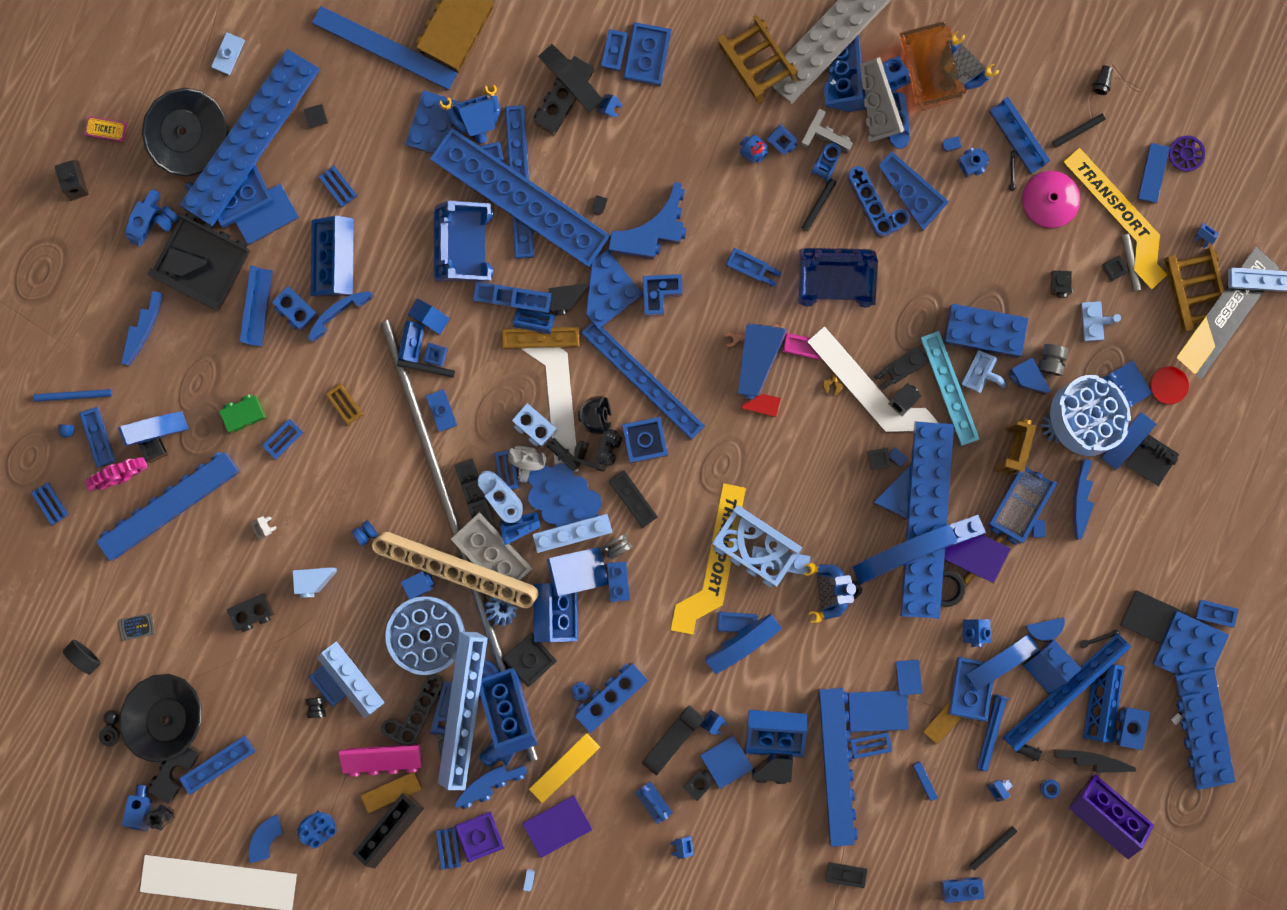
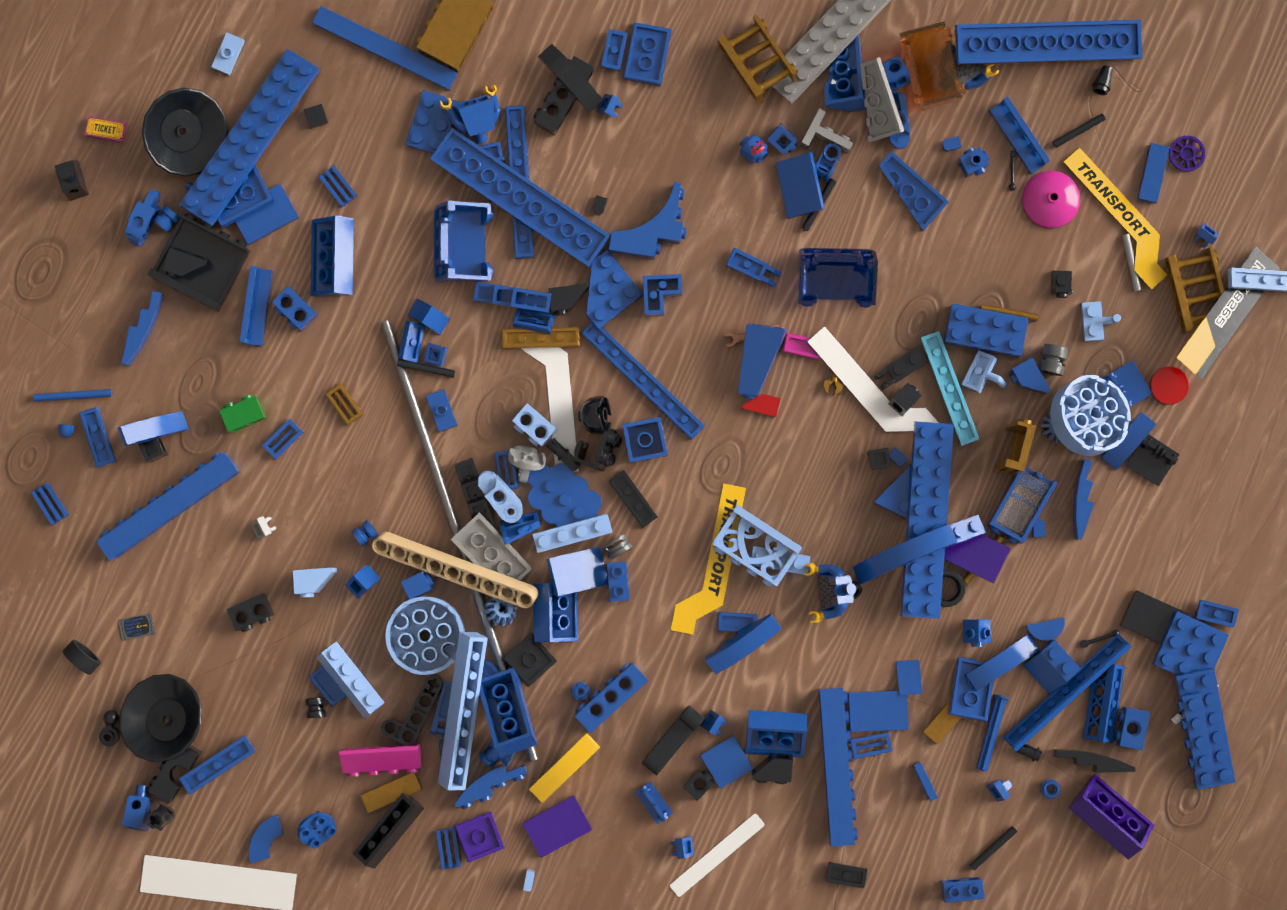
dark pink gear [84,458,148,491] -> none
blue slope [308,291,374,343] -> none
blue beam [848,166,910,238] -> none
black tile [1101,255,1129,282] -> none
none -> blue brick [345,564,381,599]
none -> white sticker [670,814,765,897]
none -> blue tile [776,152,825,219]
none -> blue plate [955,20,1142,64]
none -> pearl gold bar [980,304,1039,322]

